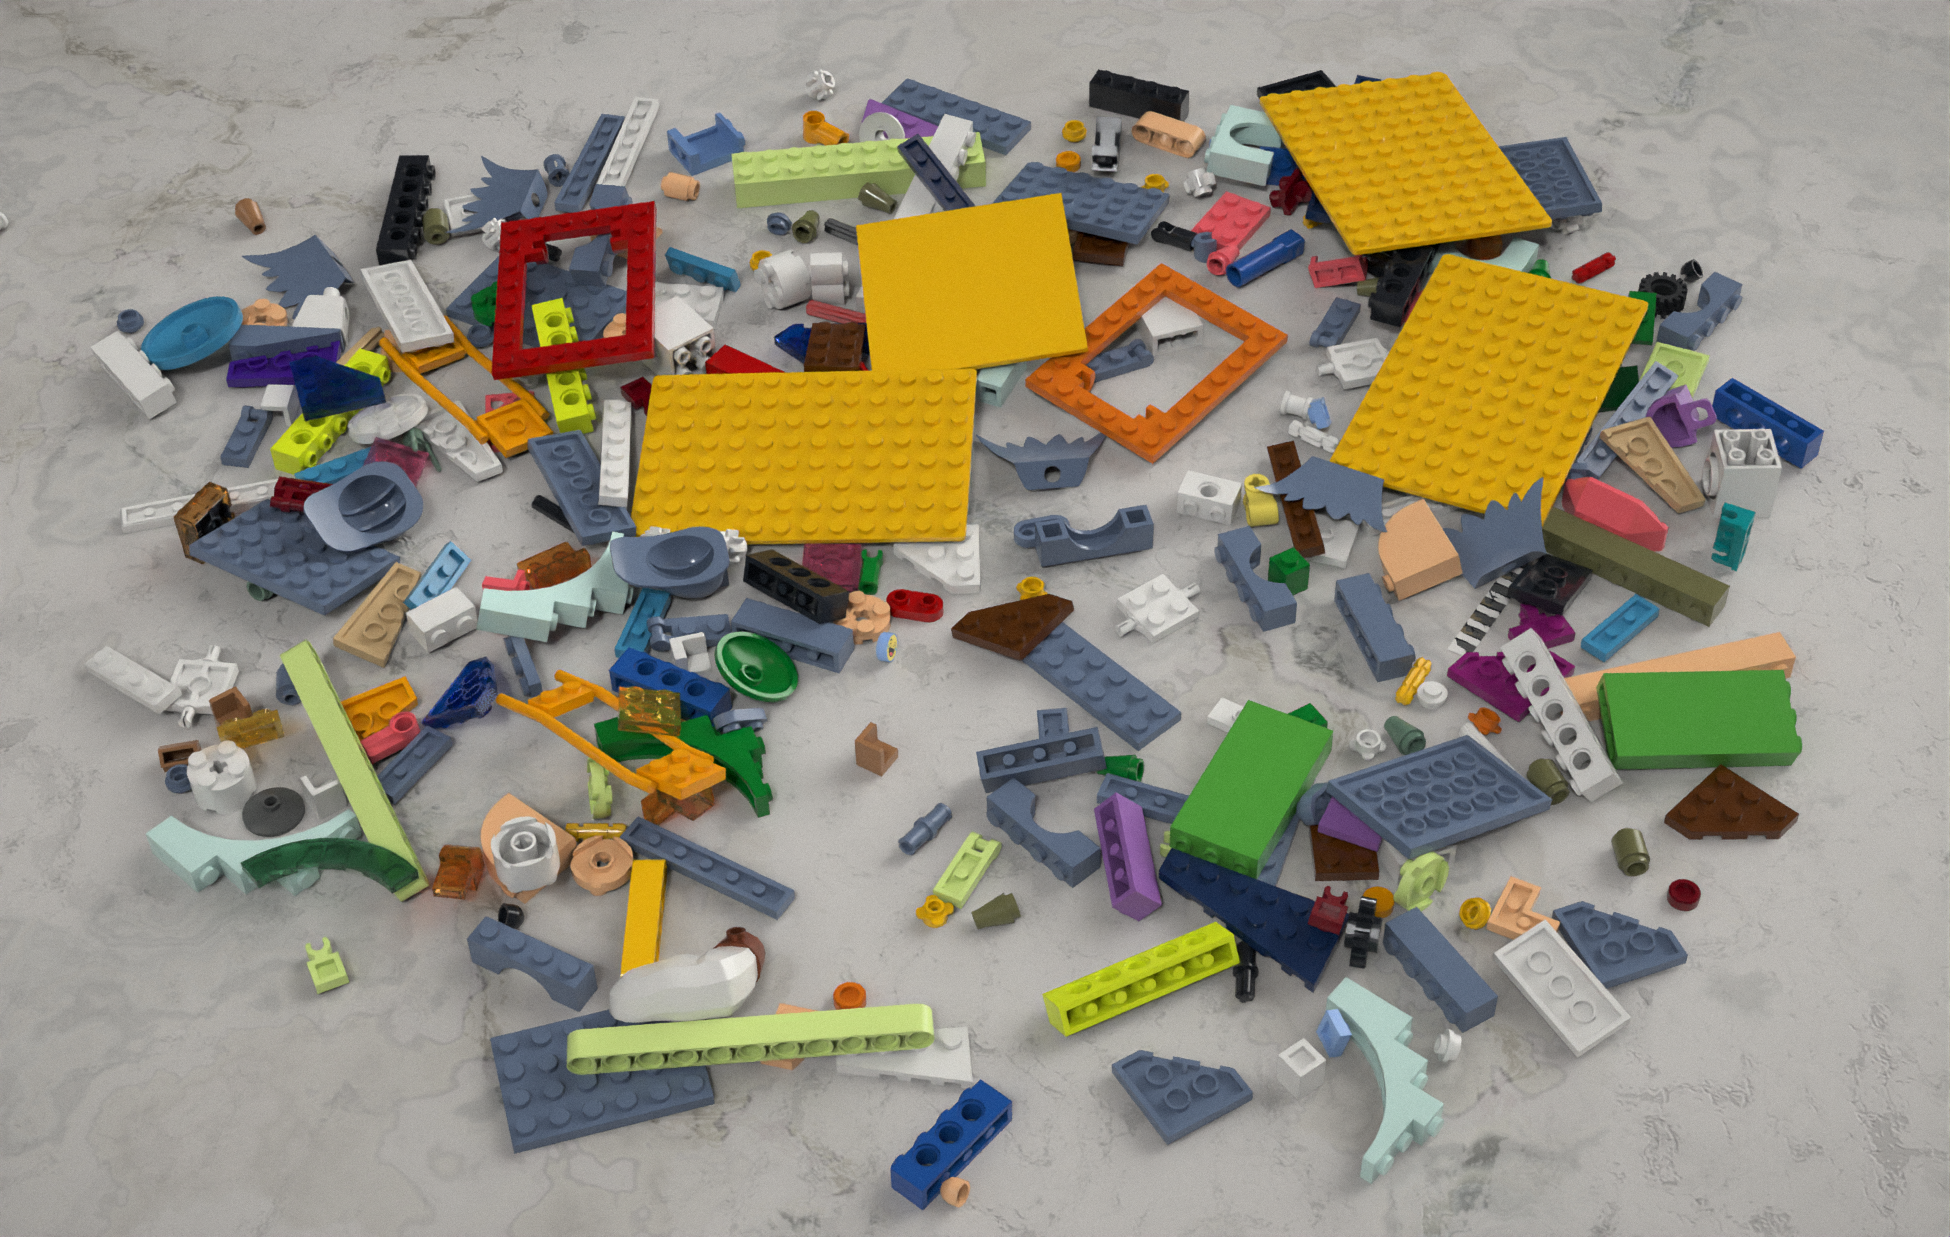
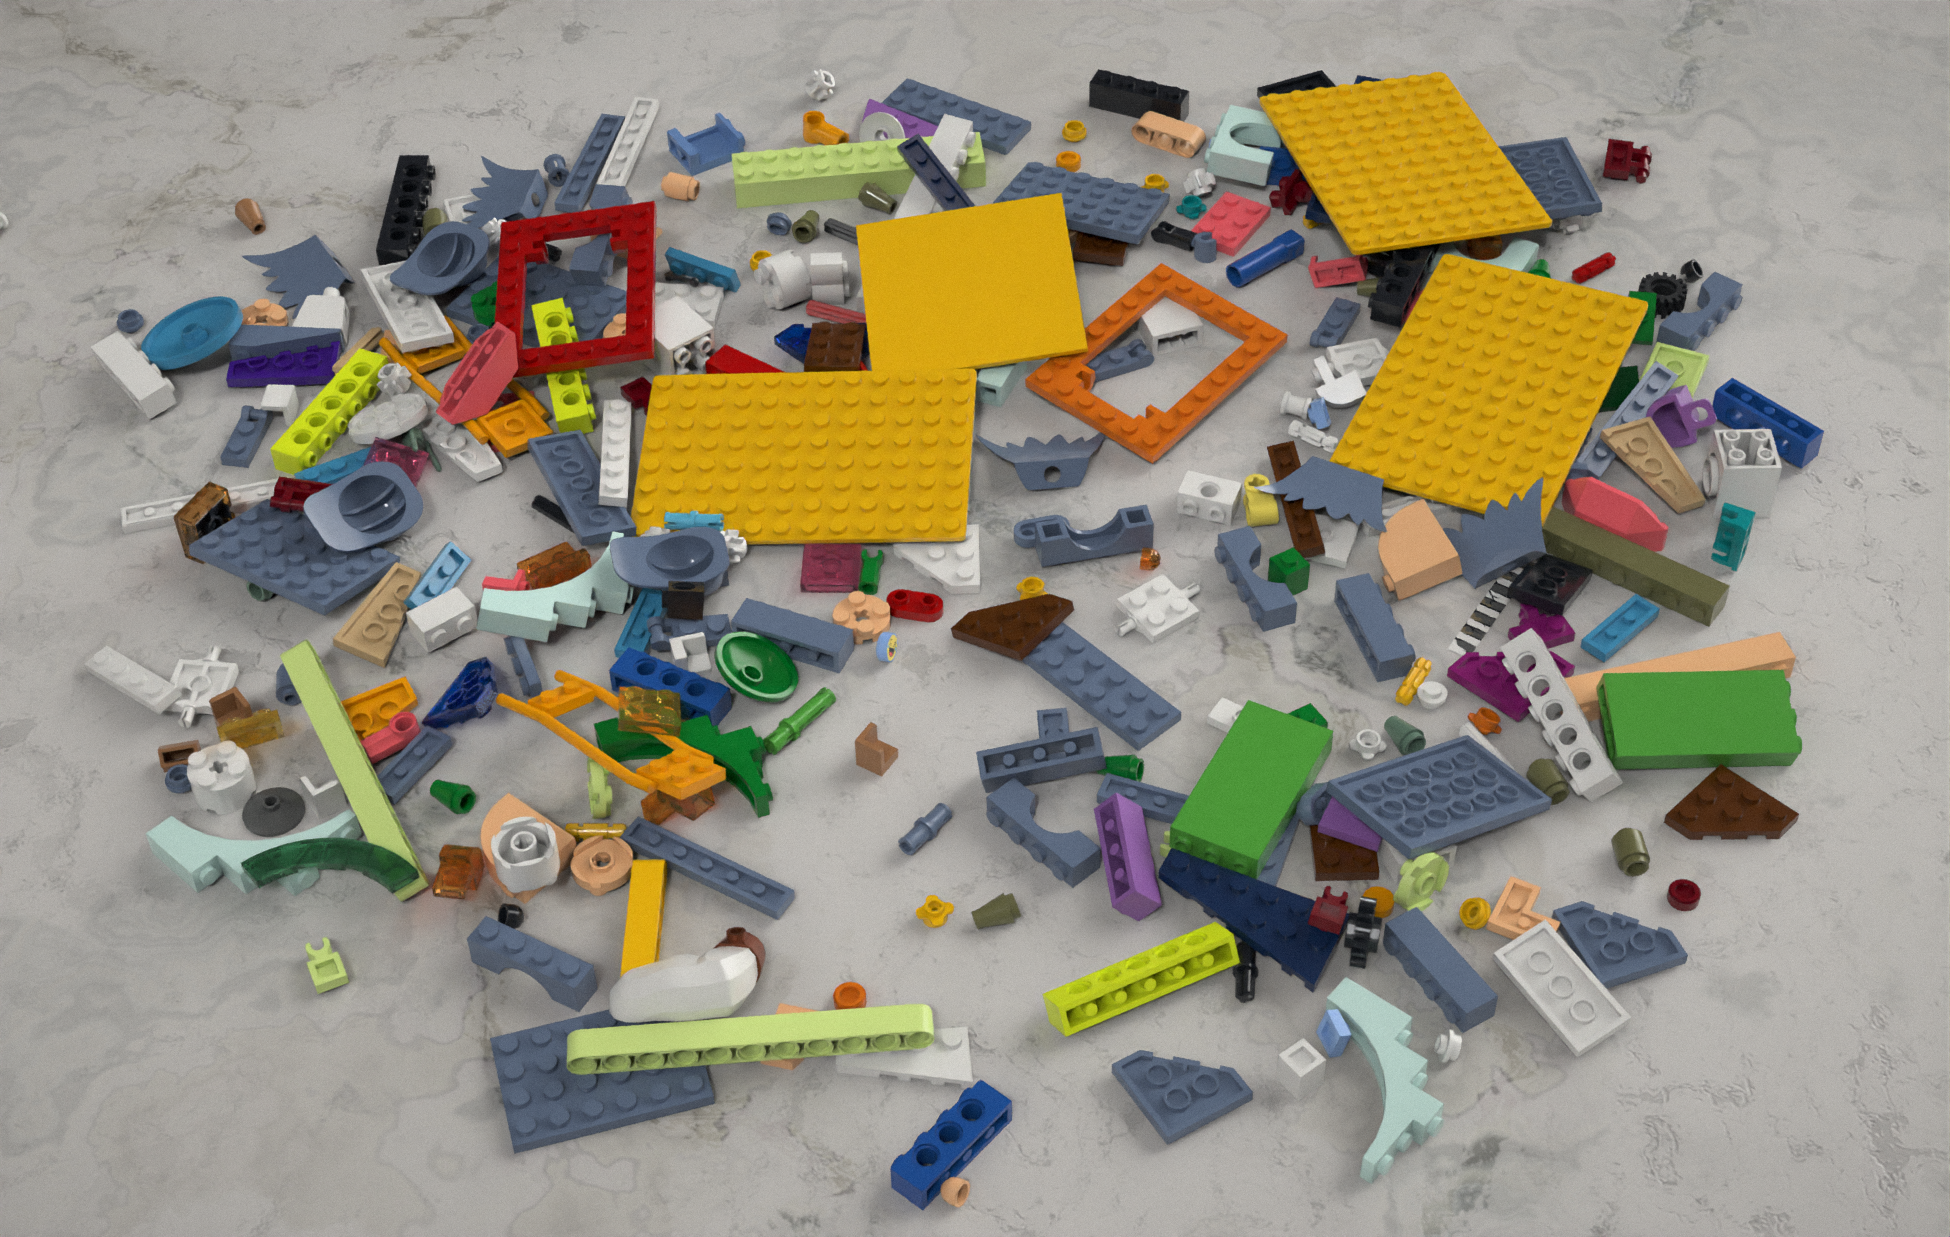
clear blue plate [289,356,386,421] -> none
sand blue plate [713,708,768,734] -> none
black brick [743,549,849,624] -> none
yellowish green plate [933,831,1002,909] -> none
arch [1092,116,1122,172] -> none
coral cone [1207,244,1240,275] -> none
none -> white gear [377,363,411,397]
none -> sand blue piece [390,221,490,295]
none -> green cone [430,779,476,814]
none -> coral wedge [436,321,518,425]
none -> black brick [662,581,704,620]
none -> black hinge [664,271,700,287]
none -> medium azure pin [664,511,724,531]
none -> bright green pin [763,687,836,755]
none -> clear orange hinge [1139,547,1161,571]
none -> teal plate [1176,195,1207,219]
none -> white brick [1311,355,1366,408]
none -> dark red plate [1603,139,1652,184]

